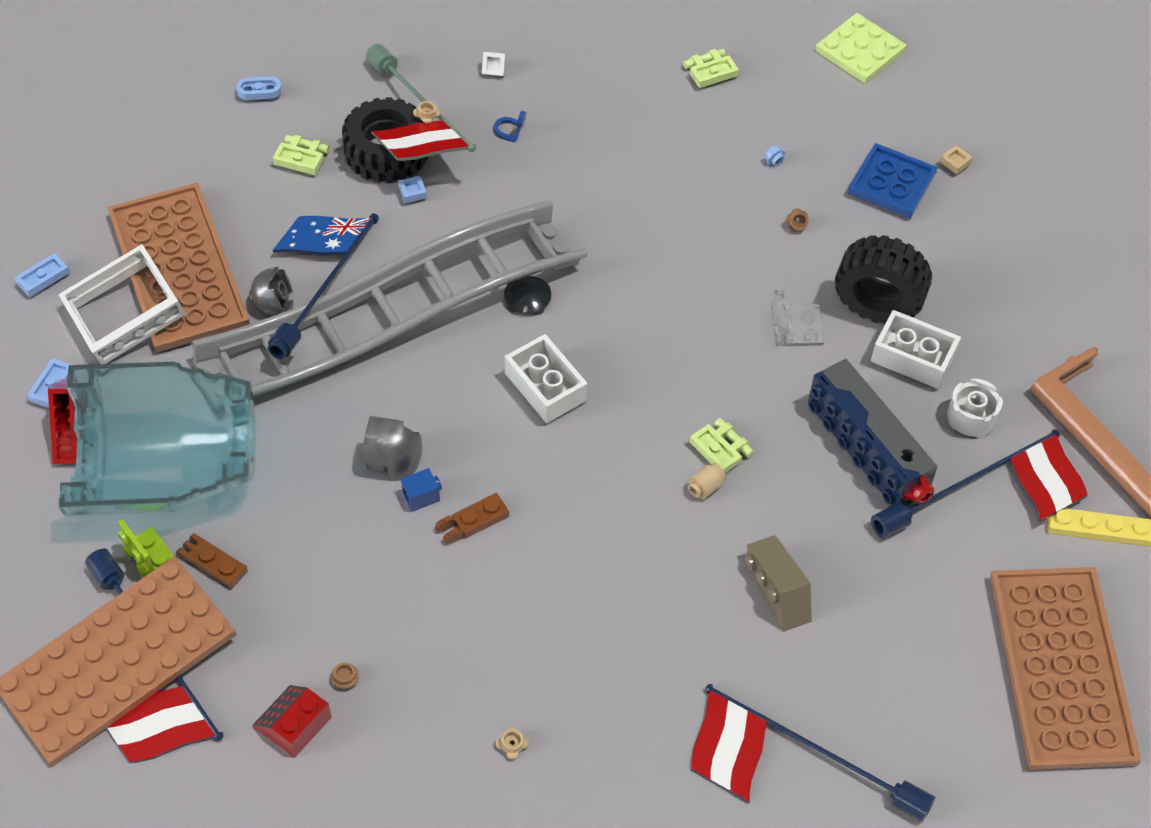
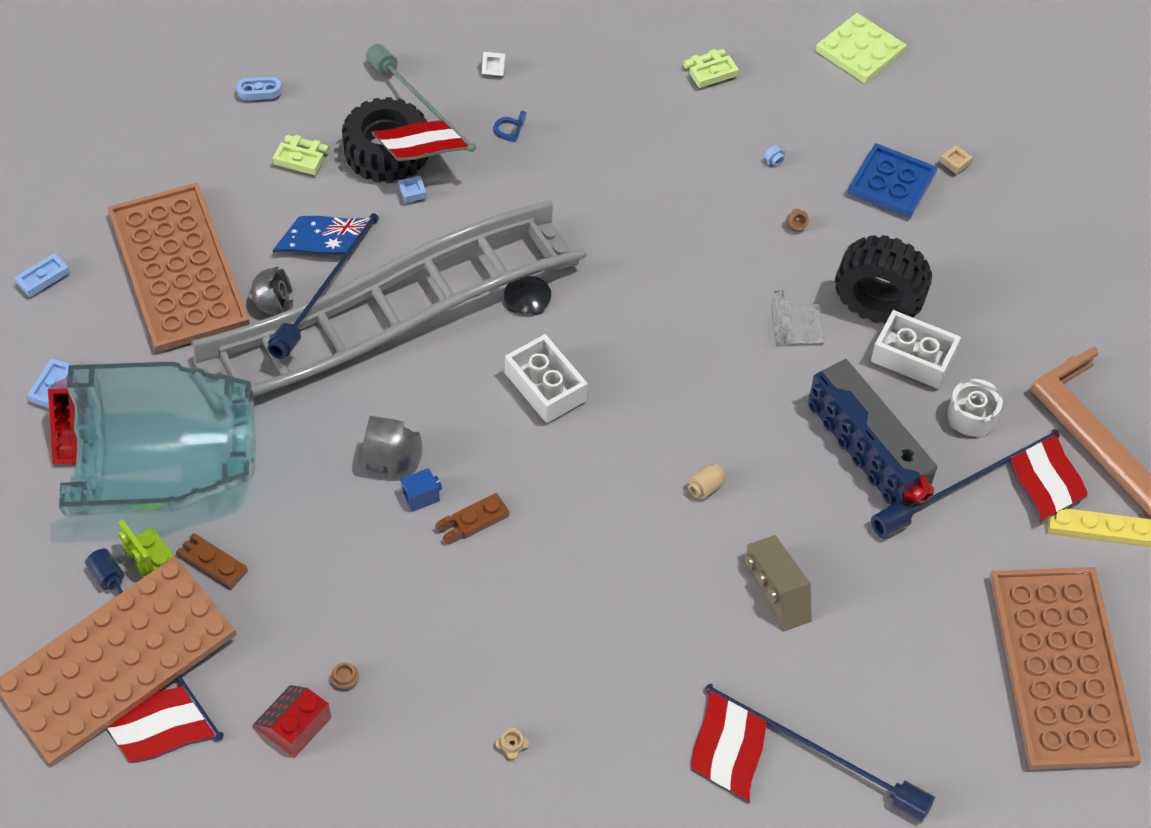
white window [58,244,186,366] -> none
tan plate [413,101,441,124] -> none
yellowish green plate [689,418,755,473] -> none

